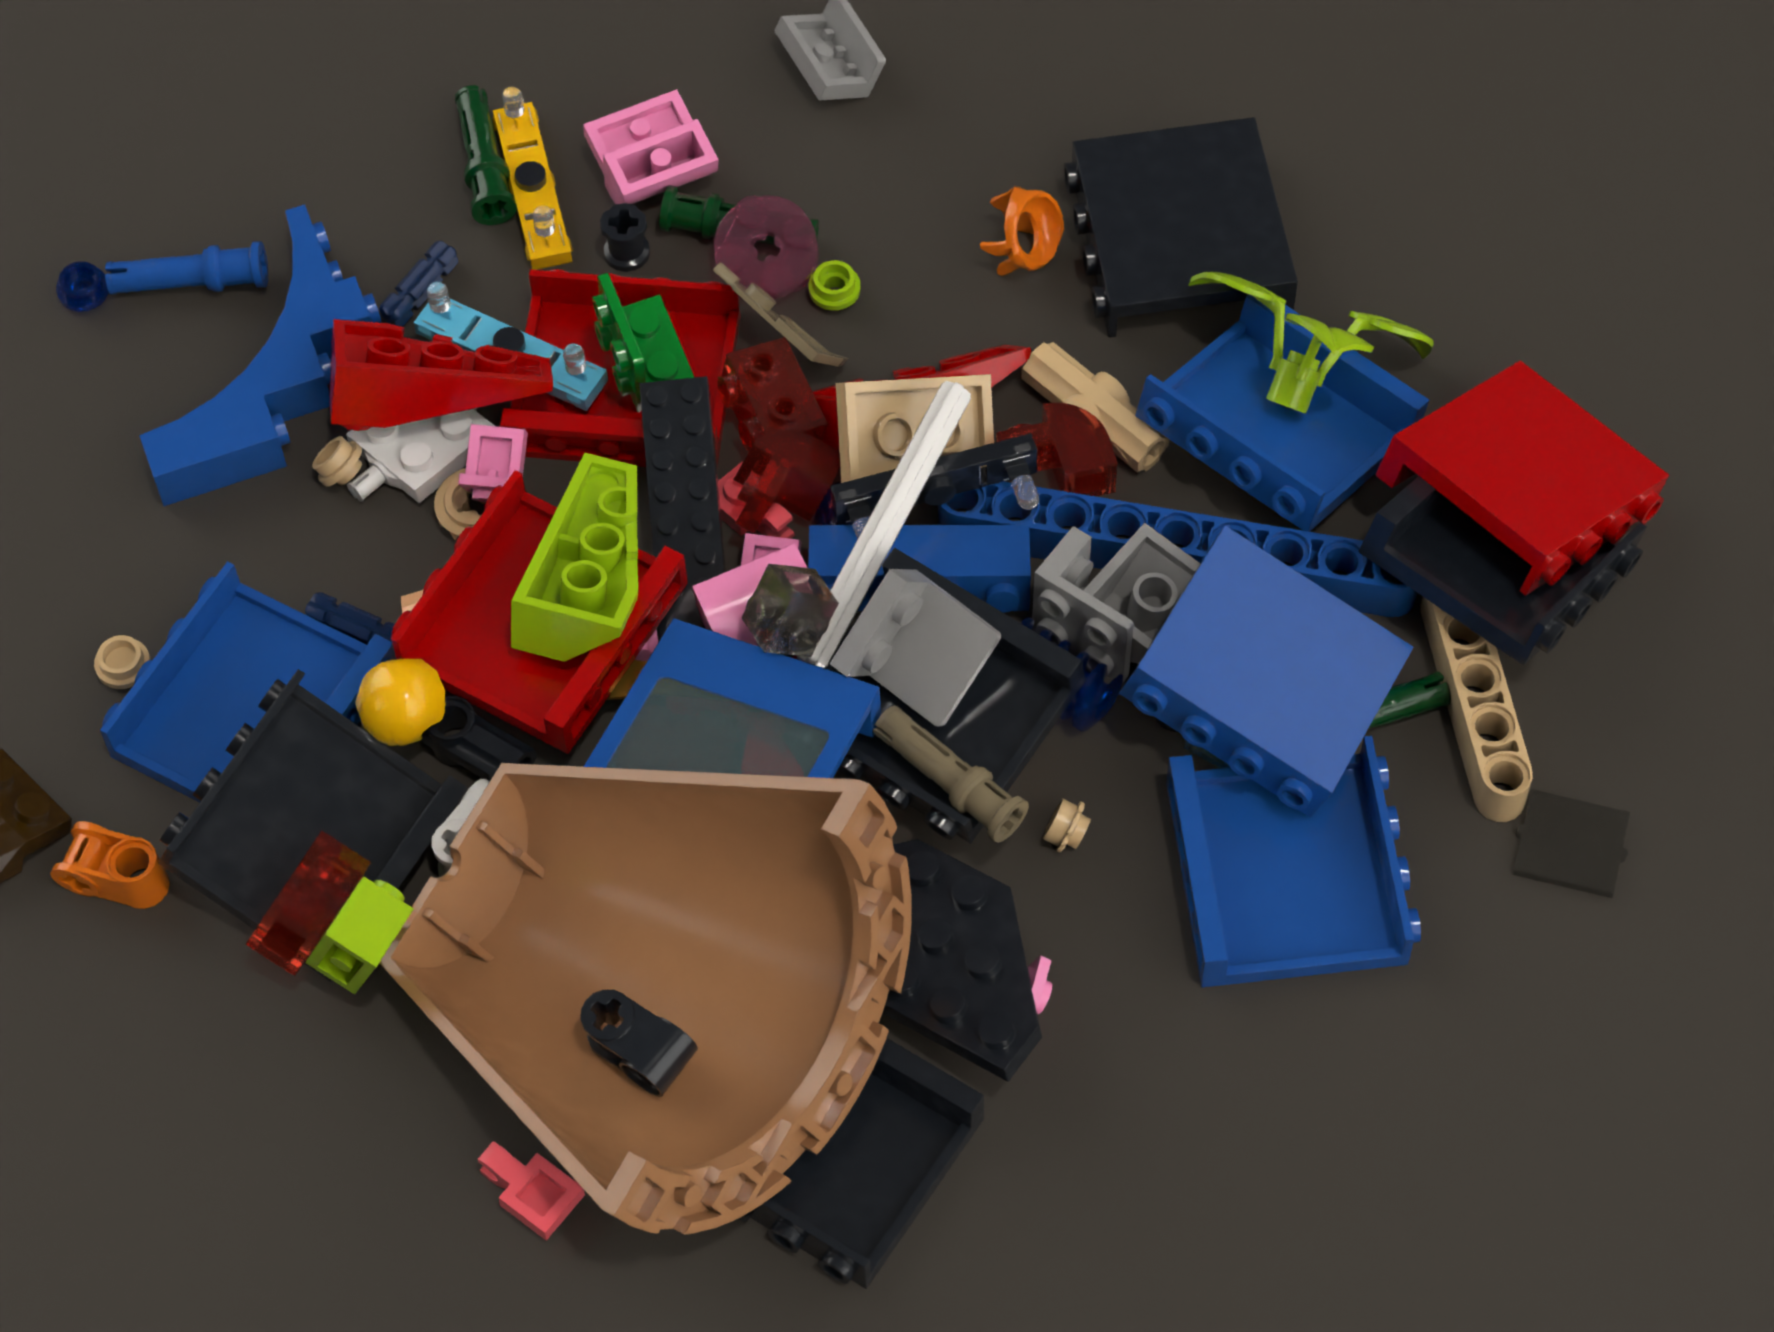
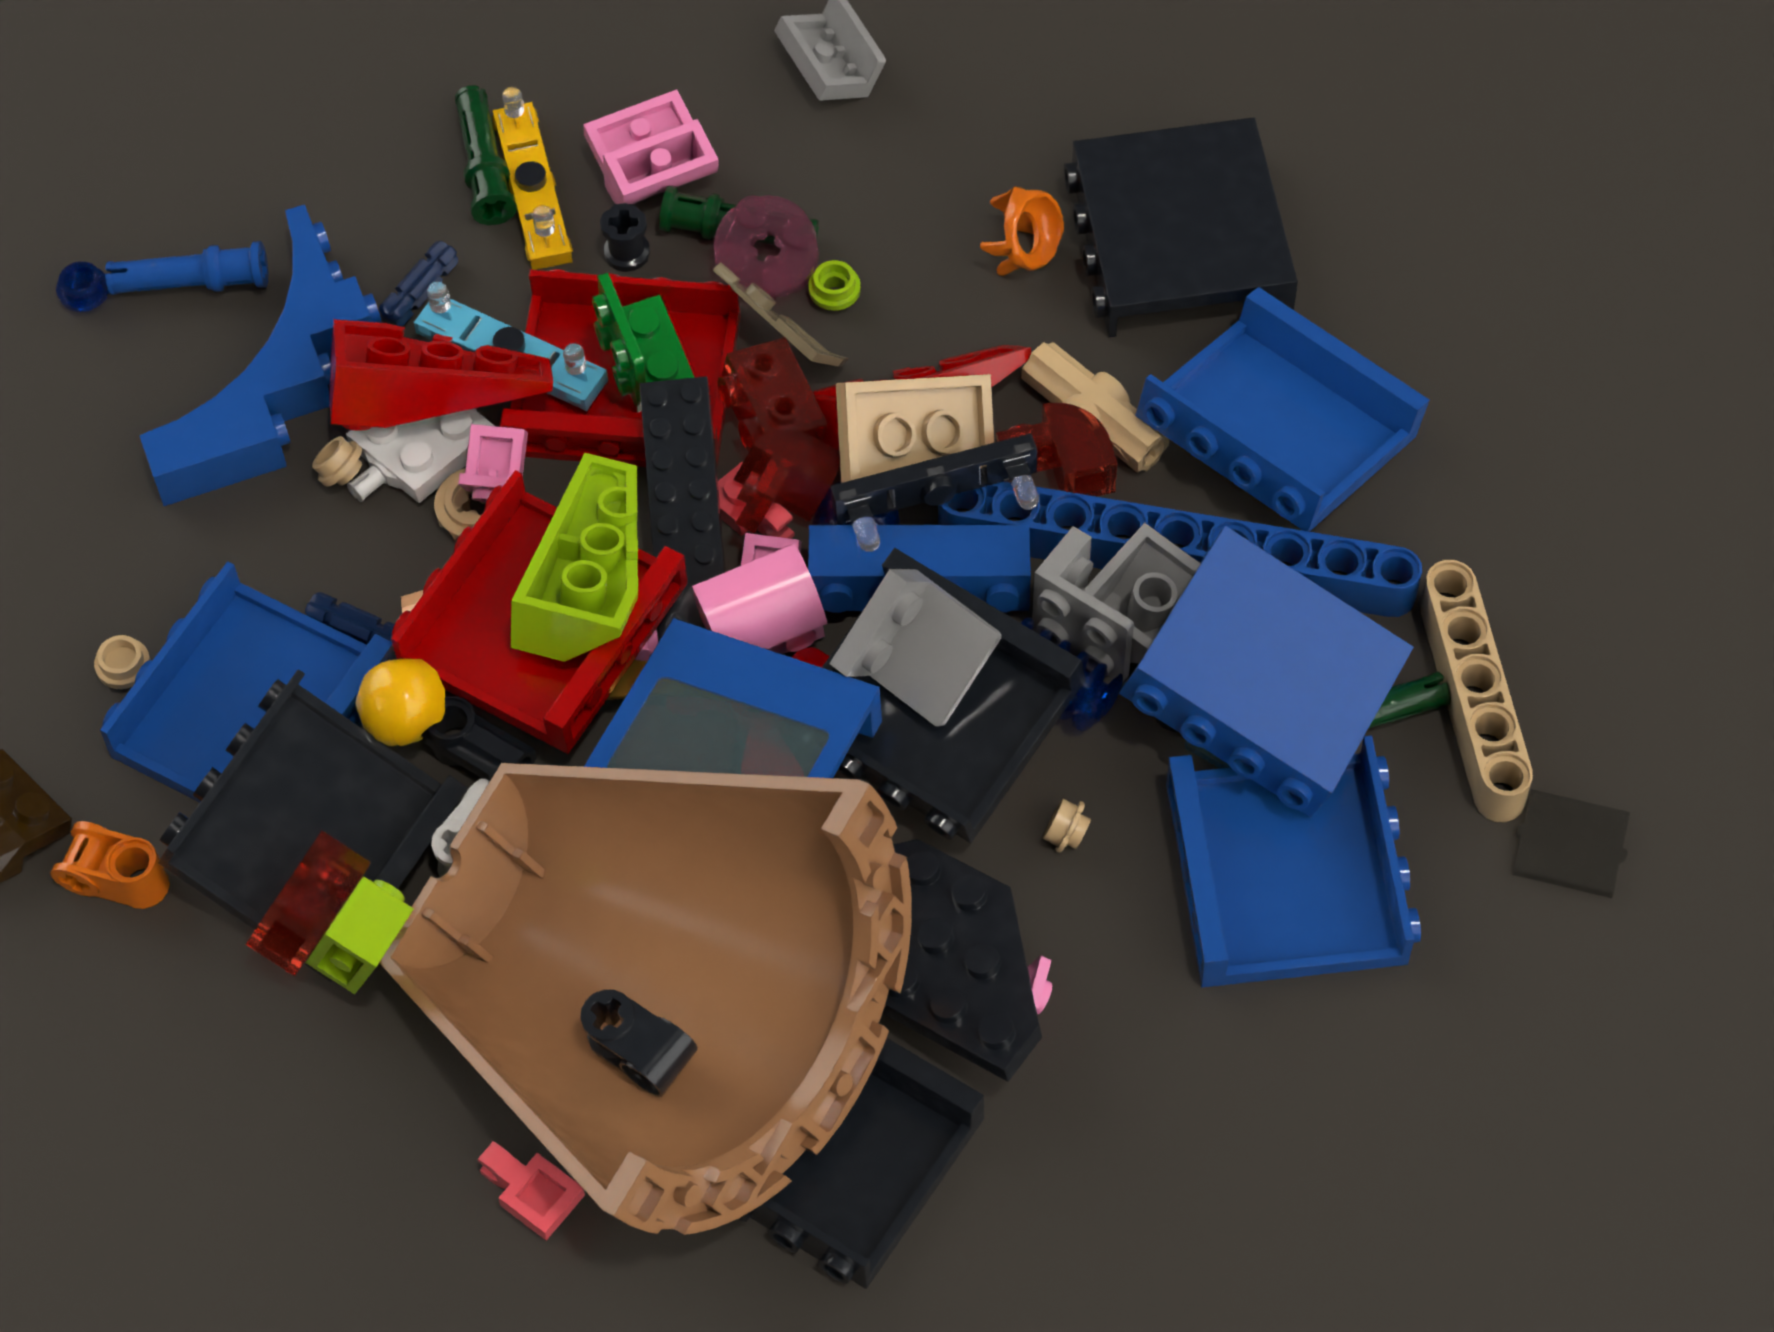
clear smoke brick [742,563,839,657] -> none
white axle [797,381,971,669] -> none
dark tan pin [873,705,1029,843] -> none
lime plant [1188,272,1434,414] -> none
black panel [1358,476,1647,666] -> none
red panel [1376,360,1670,596] -> none

